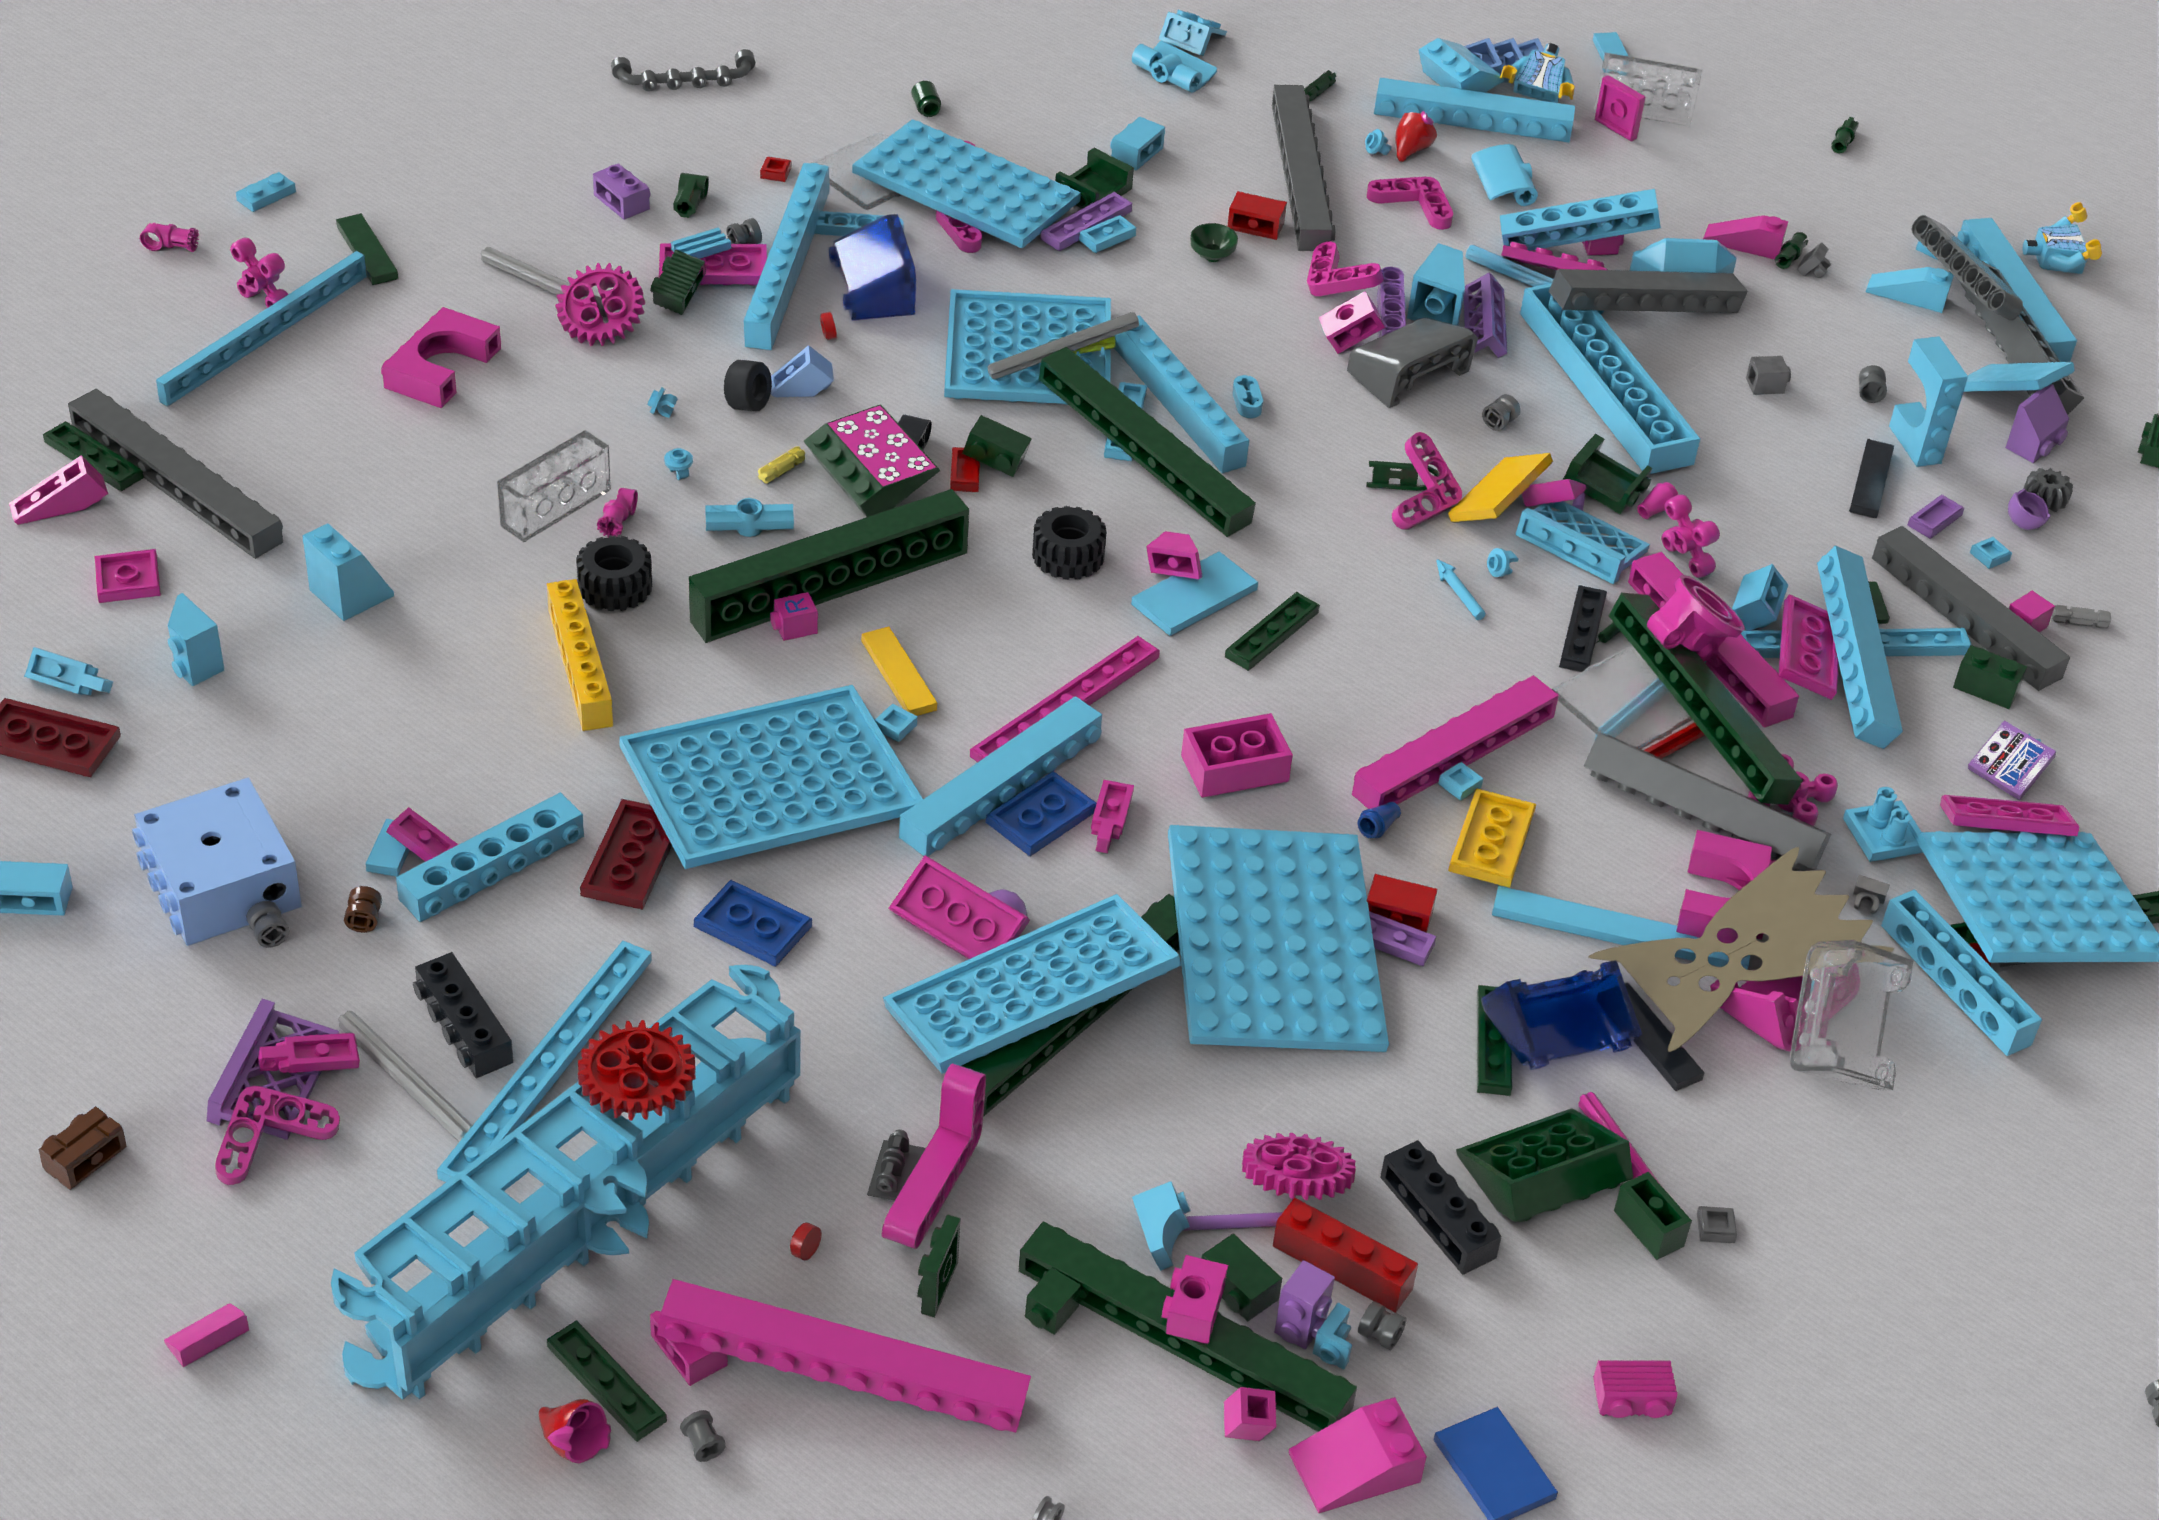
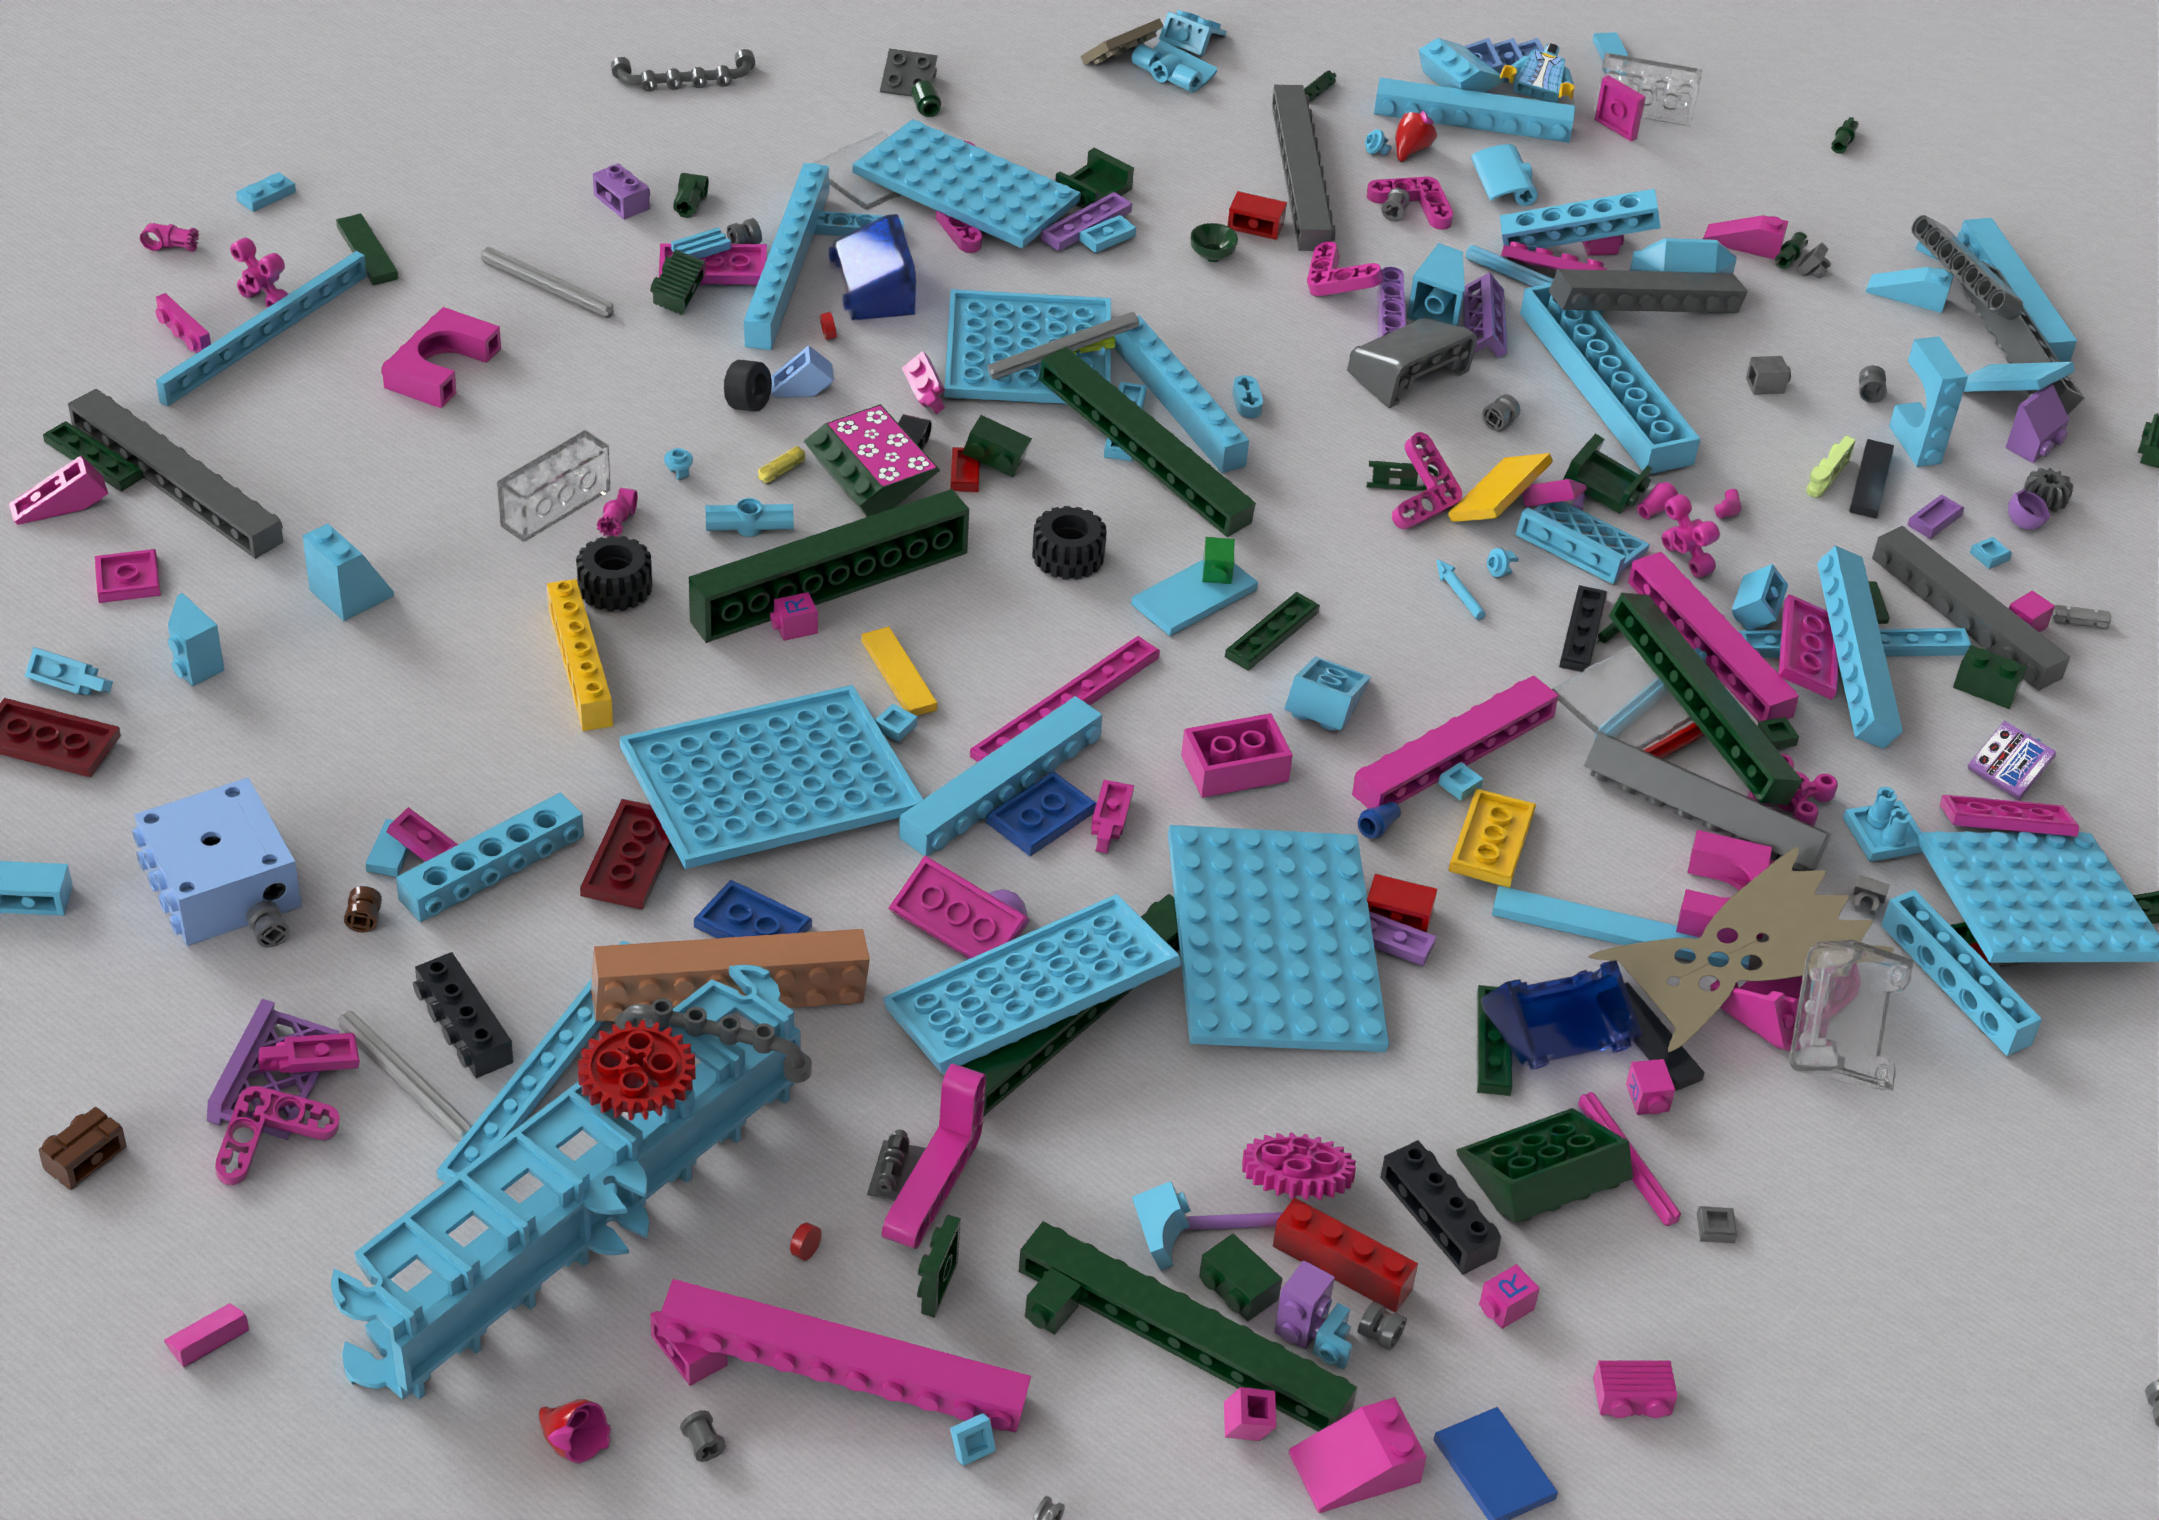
dark green tile [547,1320,667,1442] -> none
dark pink gear [555,263,645,346] -> none
medium azure plate [647,387,678,418] -> none
red tile [760,157,792,182] -> none
medium azure brick [1110,117,1165,171] -> none
dark pink slope [1146,531,1202,579] -> none
dark pink brick [1162,1255,1228,1344] -> none
dark pink brick [1319,291,1385,354] -> none
dark green brick [1614,1172,1692,1260] -> none
dark pink piece [1647,574,1745,662] -> none
torso [2022,202,2102,274] -> none
none -> dark pink plate [155,293,211,353]
none -> nougat brick [591,929,870,1022]
none -> dark grey bar [615,998,812,1083]
none -> dark grey hinge [880,48,938,97]
none -> hinge [902,352,945,414]
none -> medium azure plate [950,1413,996,1466]
none -> dark tan plate [1080,18,1164,65]
none -> green brick [1202,537,1235,584]
none -> medium azure slope [1284,656,1371,731]
none -> flat silver bush [1381,188,1410,221]
none -> dark pink brick [1479,1264,1540,1329]
none -> dark pink brick [1626,1059,1675,1115]
none -> dark pink arm [1714,489,1741,519]
none -> dark green plate [1758,717,1799,749]
none -> yellowish green hinge [1806,435,1856,498]

